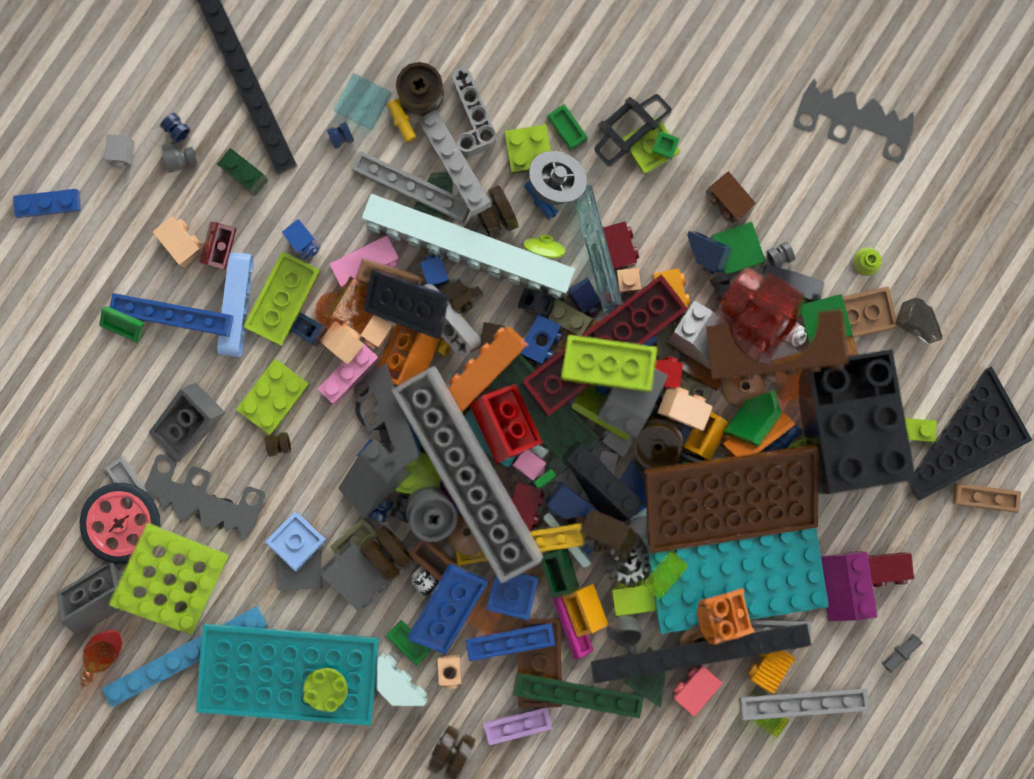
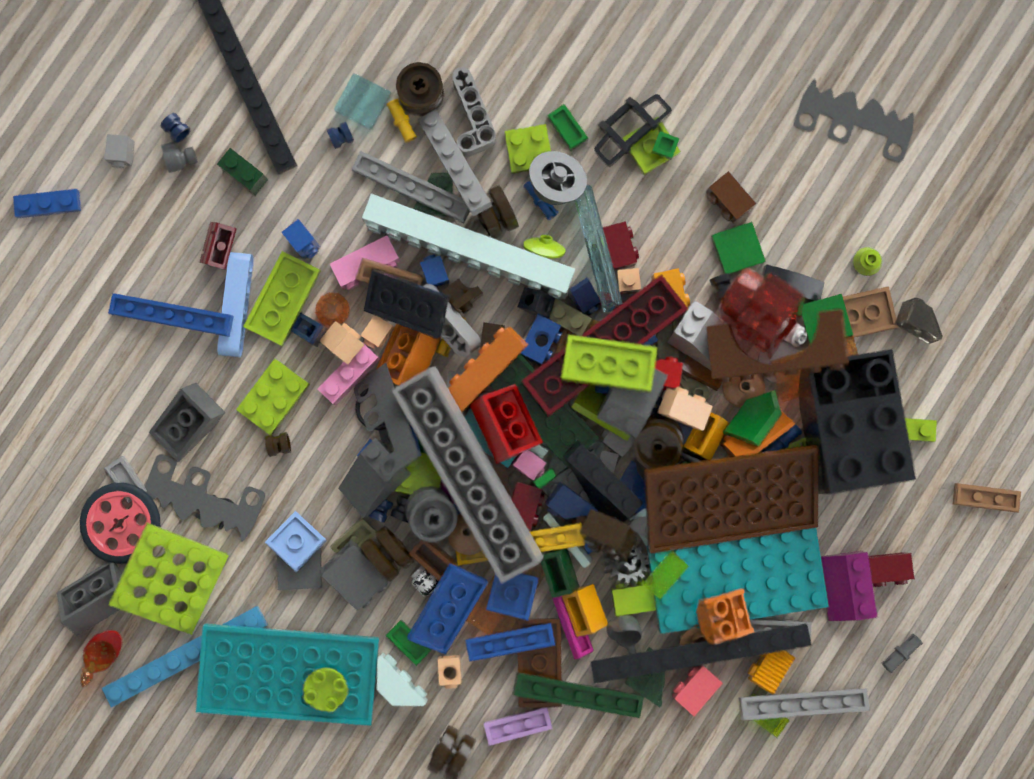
green tile [99,306,144,343] -> none
light nougat piece [153,216,204,268] -> none
clear orange plate [329,276,373,334] -> none
dark blue slope [687,231,733,274] -> none
dark grey wheel [766,242,795,268] -> none
black wing [907,366,1032,501] -> none

